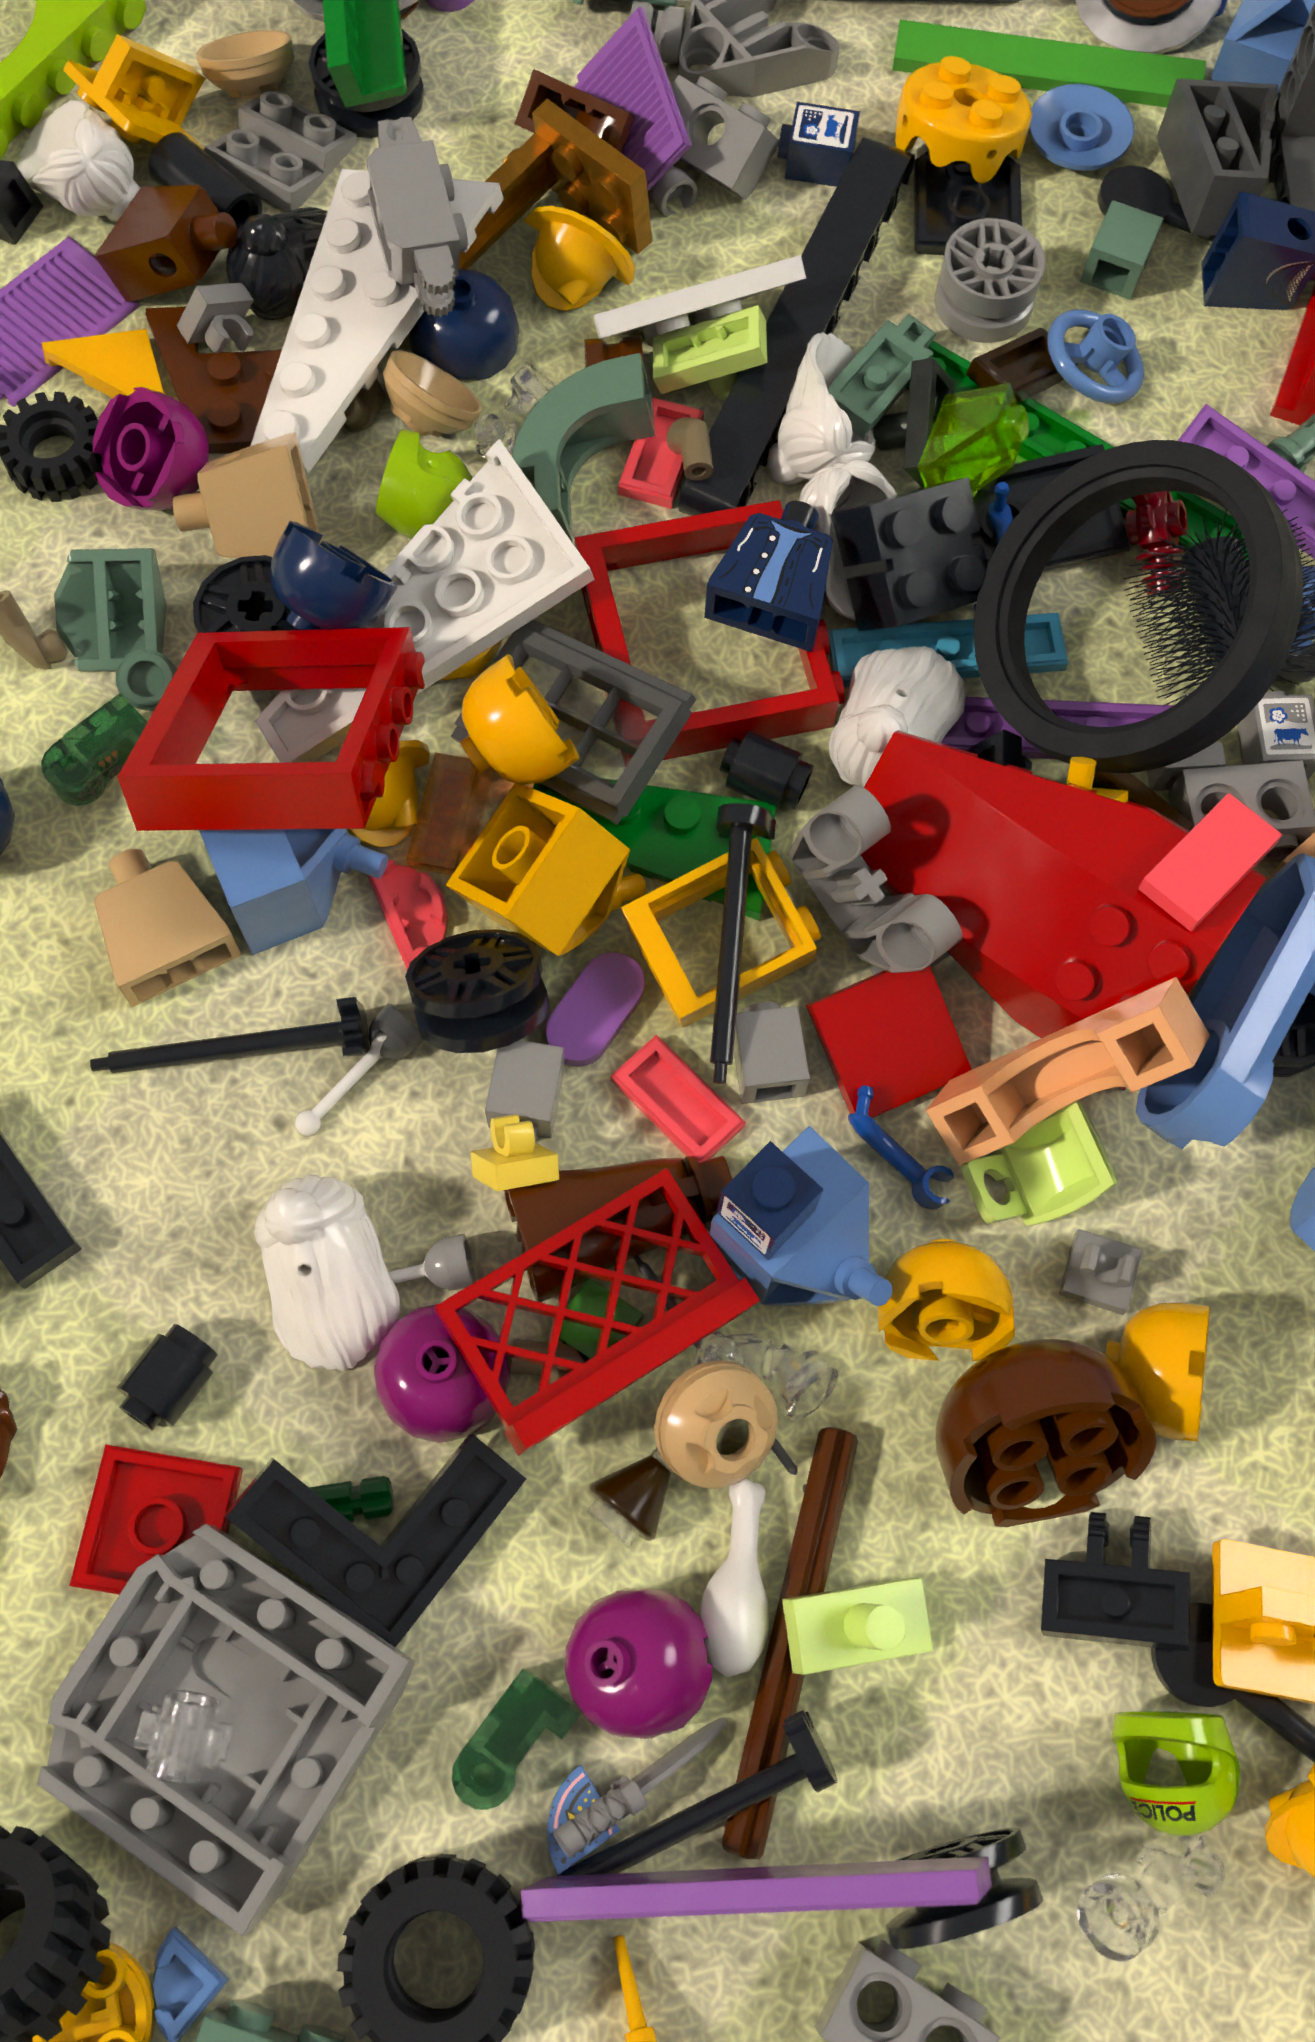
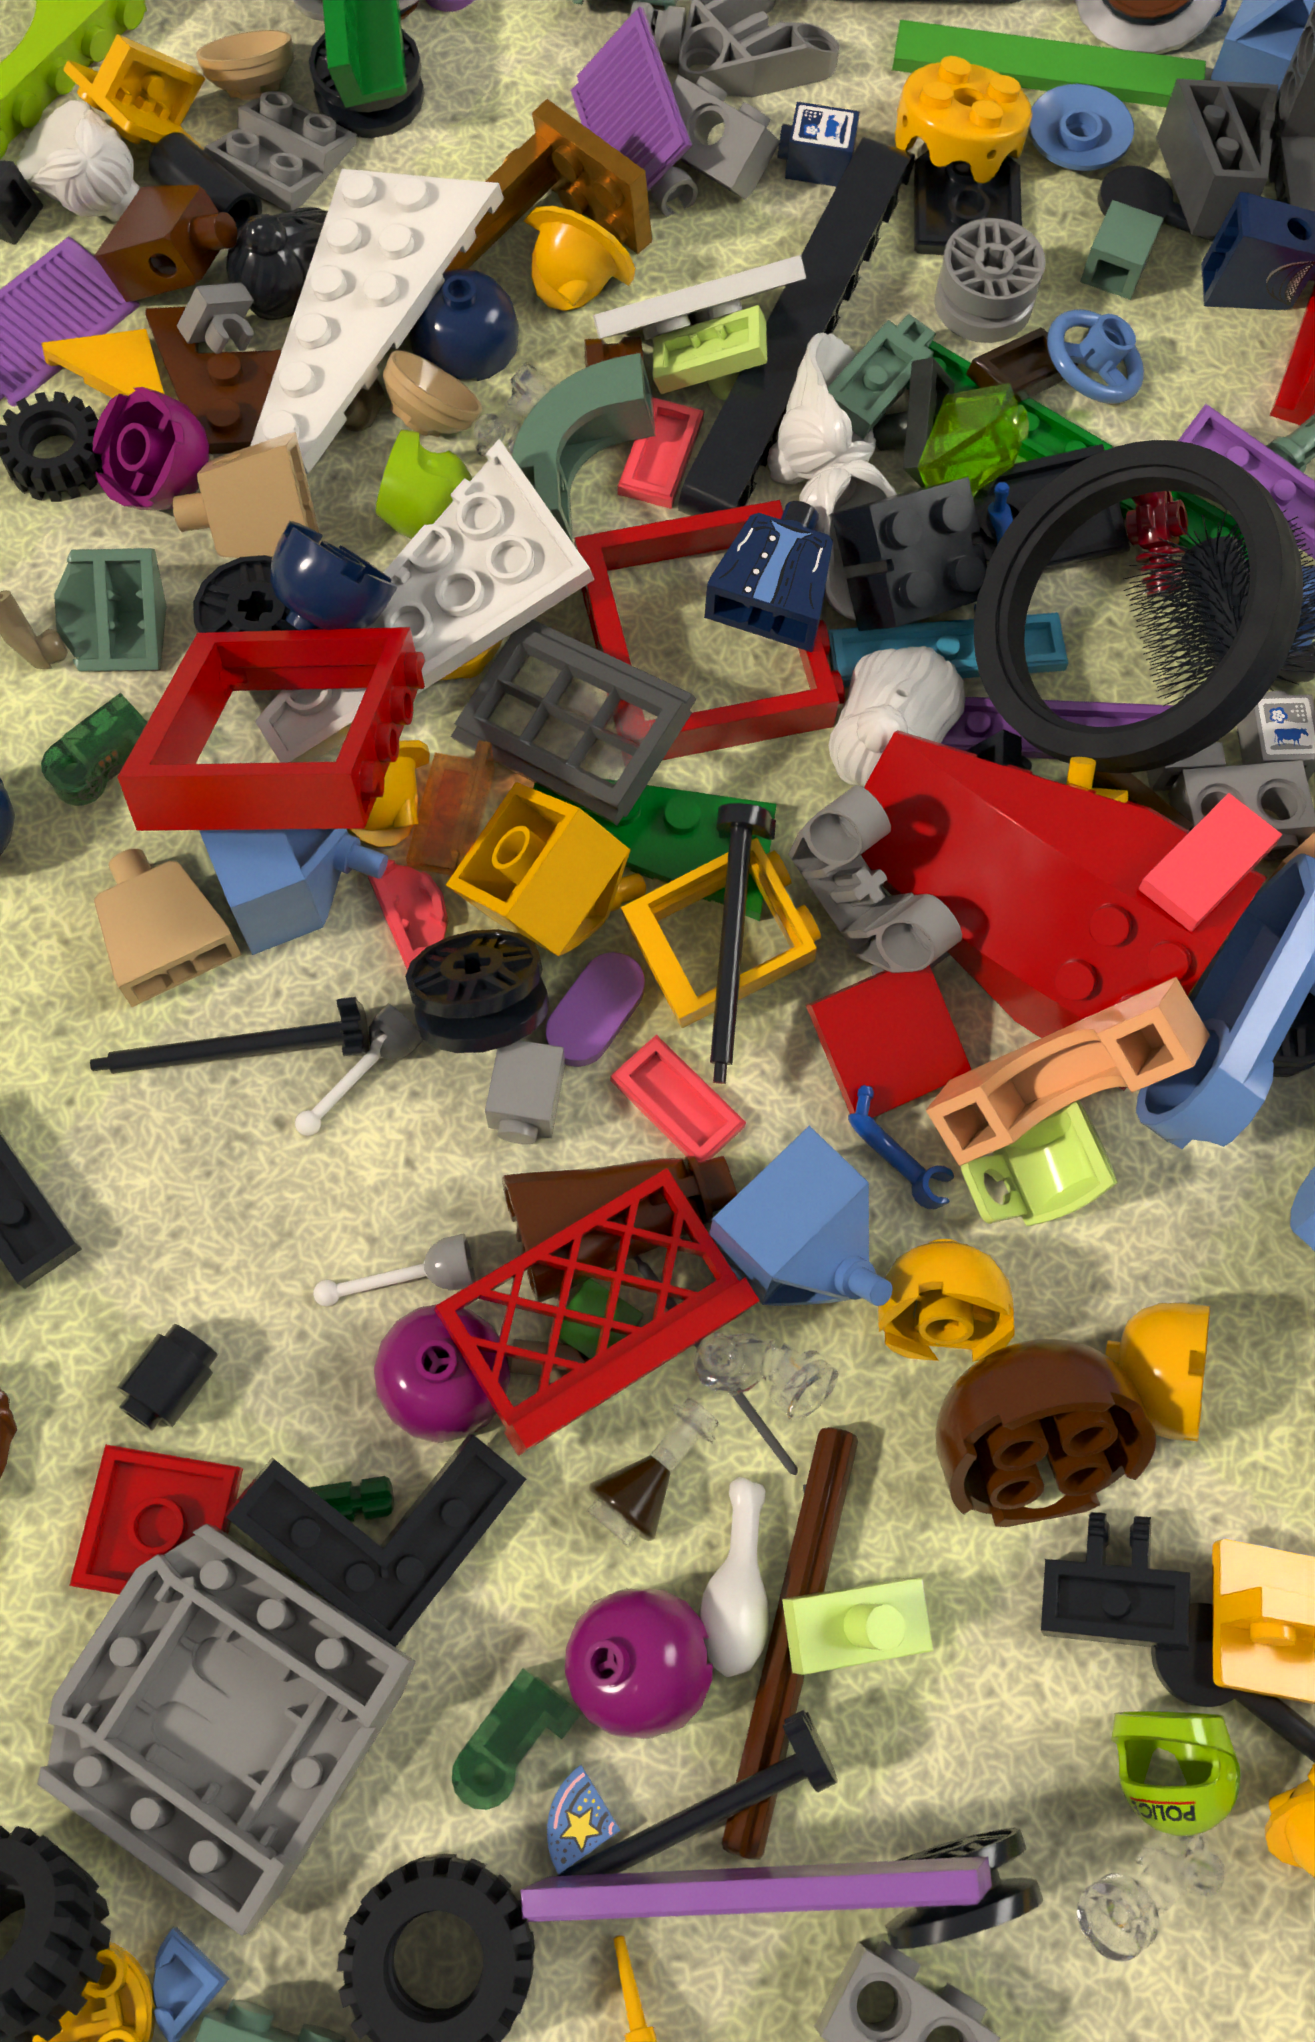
sand green tile [116,649,177,711] -> none
clear gear [133,1690,234,1783] -> none
white hair [254,1174,400,1371] -> none
light grey hinge [367,117,468,318] -> none
yellow cylinder [460,654,580,785] -> none
light yellow tile [471,1114,559,1192] -> none
reddish brown arch [514,69,635,153] -> none
light grey piece [553,1717,728,1858] -> none
tan piece [654,1360,778,1489] -> none
dark tan arm [667,417,713,481] -> none
dark blue brick [717,1141,824,1260] -> none
black brick [719,731,814,810] -> none
light grey brick [733,1002,810,1104] -> none
light grey tile [1059,1229,1143,1315] -> none

